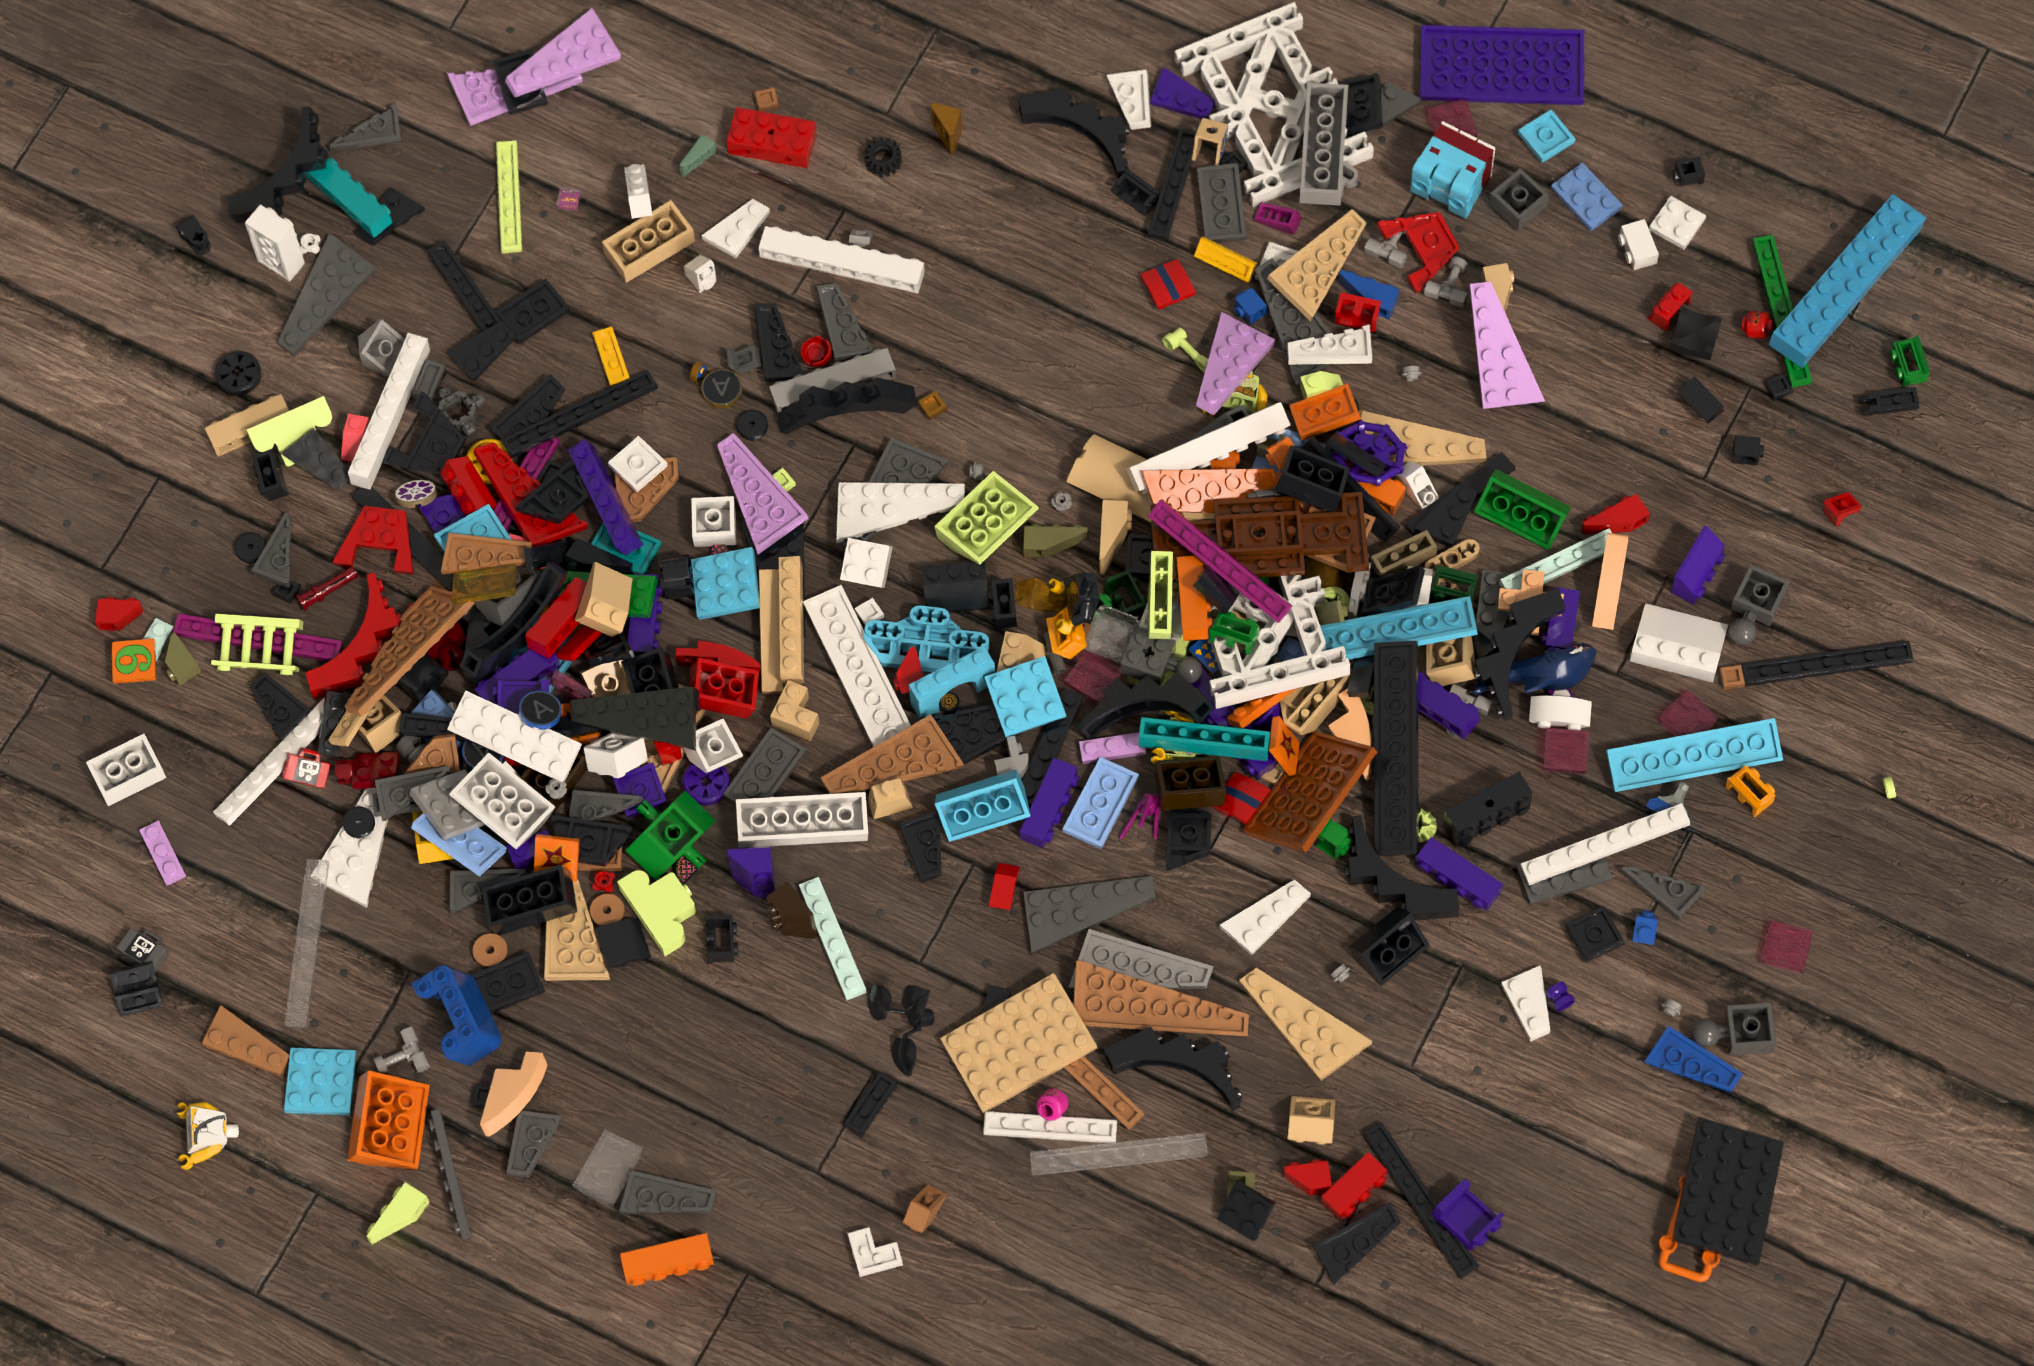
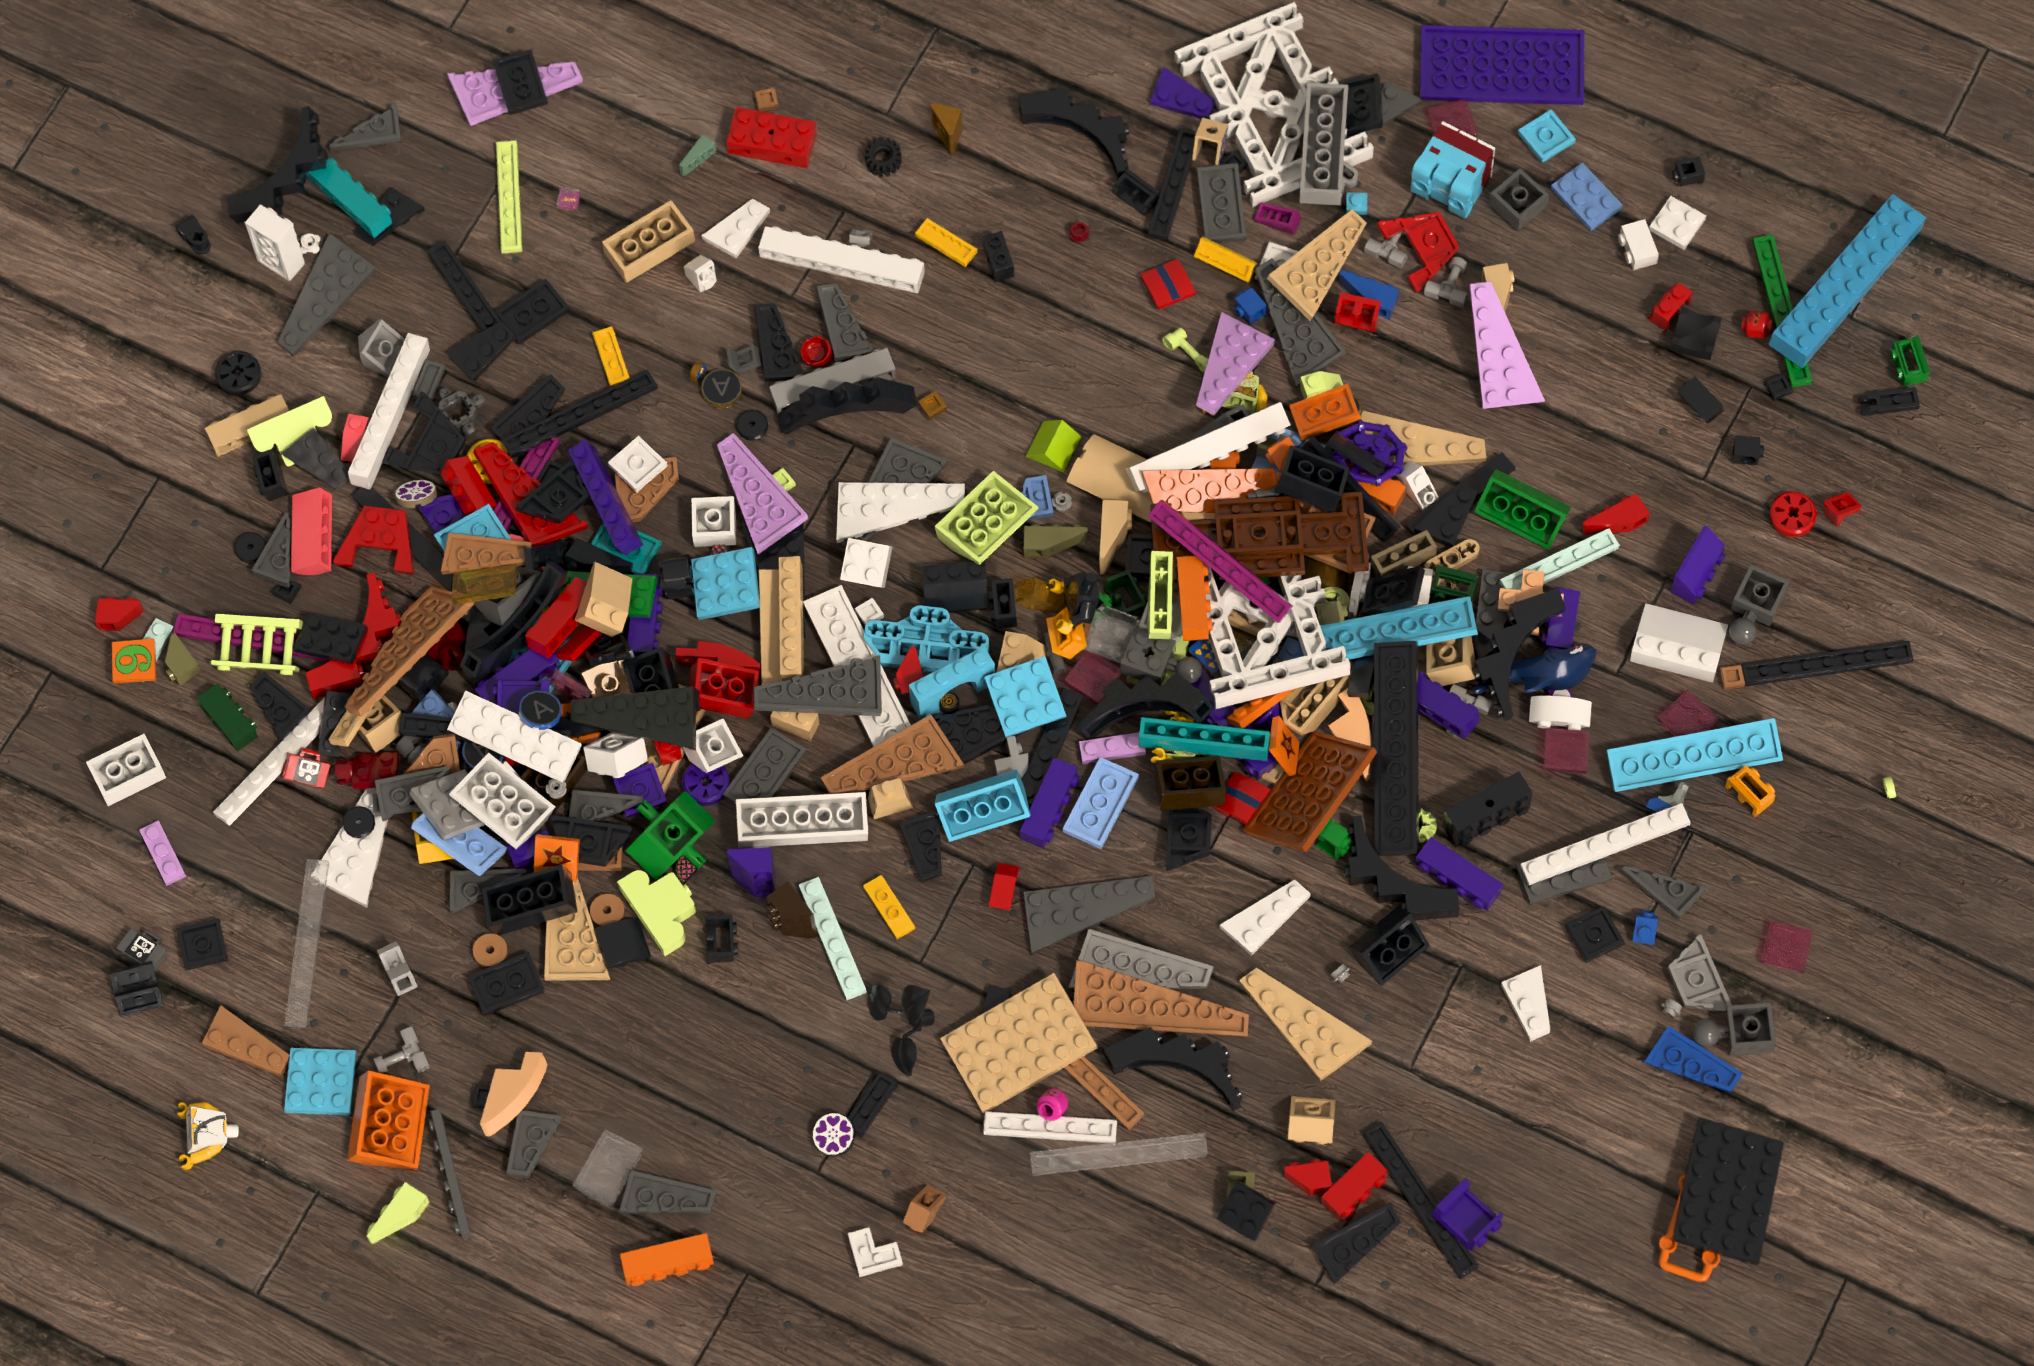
dark red pin [295,566,358,612] -> none
blue windscreen [412,965,502,1066] -> none
lavender wing [505,8,621,97] -> none
red plate [592,871,616,893] -> none
white brick [624,164,652,218] -> none
light grey plate [970,461,984,482] -> none
white wing [1107,70,1151,130] -> none
magenta plant [1119,793,1160,839] -> none
black slope [1193,565,1240,614] -> none
green window [1209,612,1259,655] -> none
white wing [1287,325,1372,365] -> none
light grey plate [1401,366,1422,381] -> none
dark purple wheel [1546,981,1575,1012] -> none
light nougat slope [1592,532,1629,630] -> none
none -> black plate [177,918,228,970]
none -> dark green brick [197,684,258,752]
none -> coral brick [291,487,332,575]
none -> black plate [293,612,368,665]
none -> light grey brick [377,941,418,996]
none -> dark grey wing [753,655,882,716]
none -> tile [812,1112,856,1157]
none -> yellow plate [863,875,915,940]
none -> yellow plate [915,218,977,267]
none -> black brick [982,231,1014,282]
none -> medium blue wing [1022,475,1054,520]
none -> lime slope [1026,420,1082,473]
none -> dark red plate [1069,222,1089,242]
none -> medium azure plate [1346,193,1367,215]
none -> light grey wing [1668,934,1732,1012]
none -> red wheel [1769,491,1817,537]

